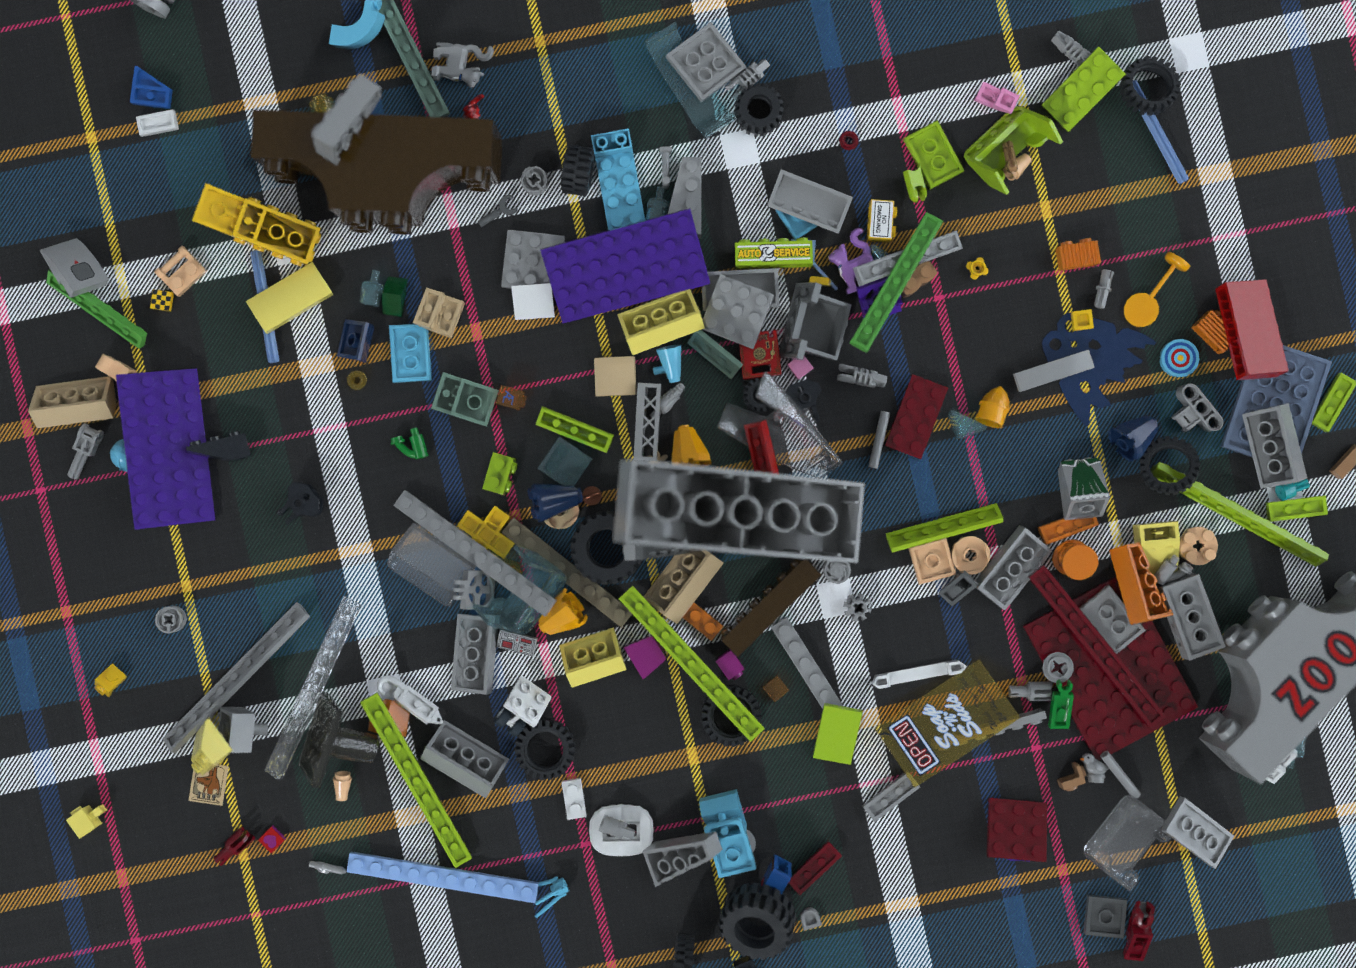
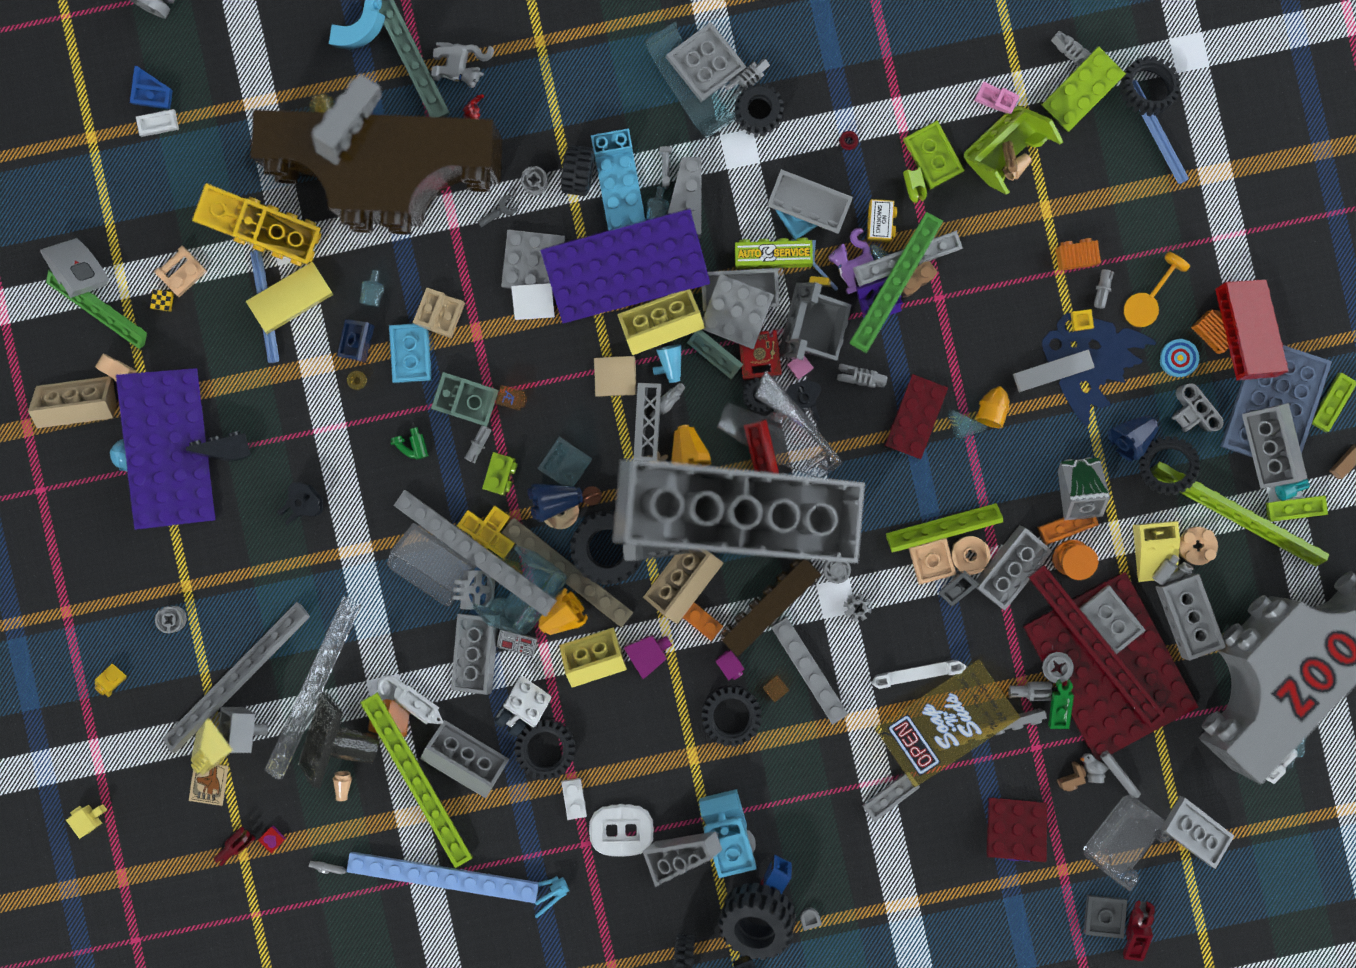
light grey connector [67,423,104,480] -> none
dark green slope [382,276,408,317] -> none
lime brick [535,407,614,453] -> none
light grey hinge [599,815,635,839] -> none
lime plate [619,586,765,742] -> none
dark red plate [789,840,842,895] -> none
lime tile [813,703,863,765] -> none
light grey piece [868,411,890,469] -> none
yellow plate [966,257,988,280] -> none
orange wedge [1109,542,1173,625] -> none
none -> light grey axle [464,425,491,463]

